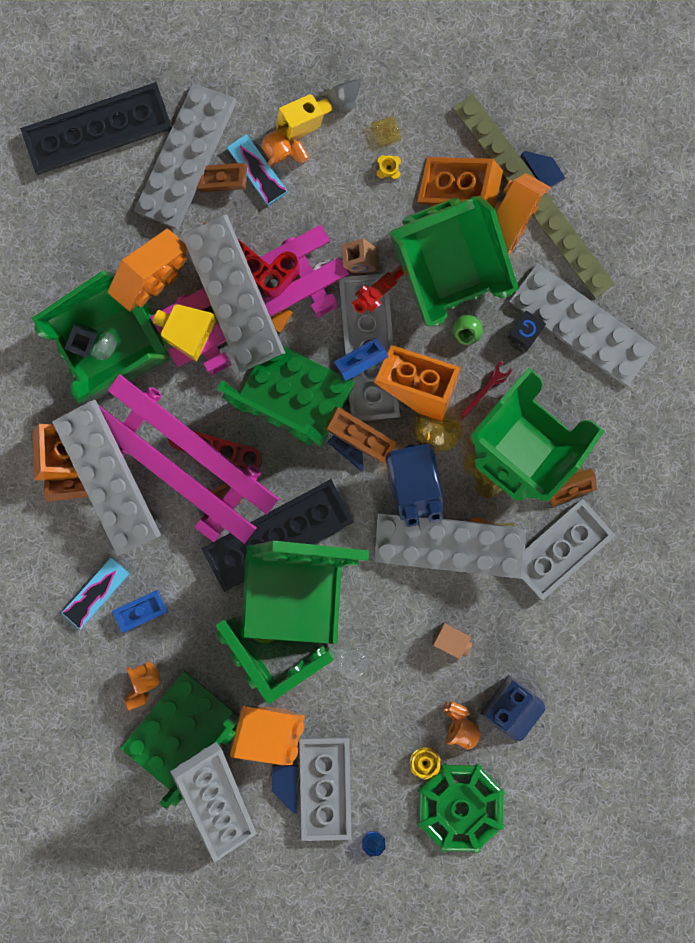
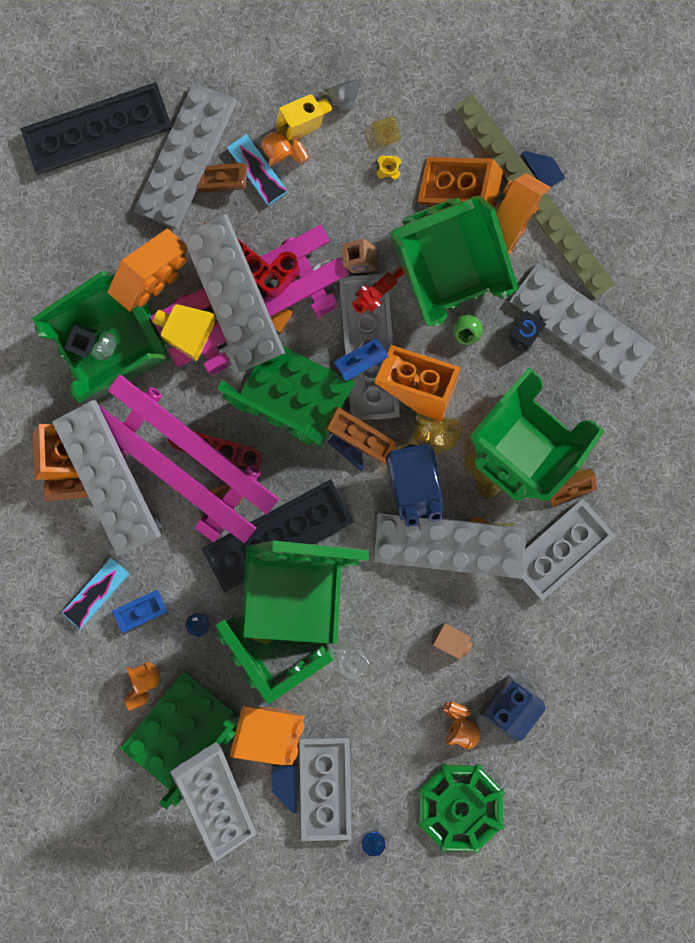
yellow plate [410,747,440,780] -> none
dark red flag [458,361,512,422] -> none
none -> clear blue tile [185,612,210,637]

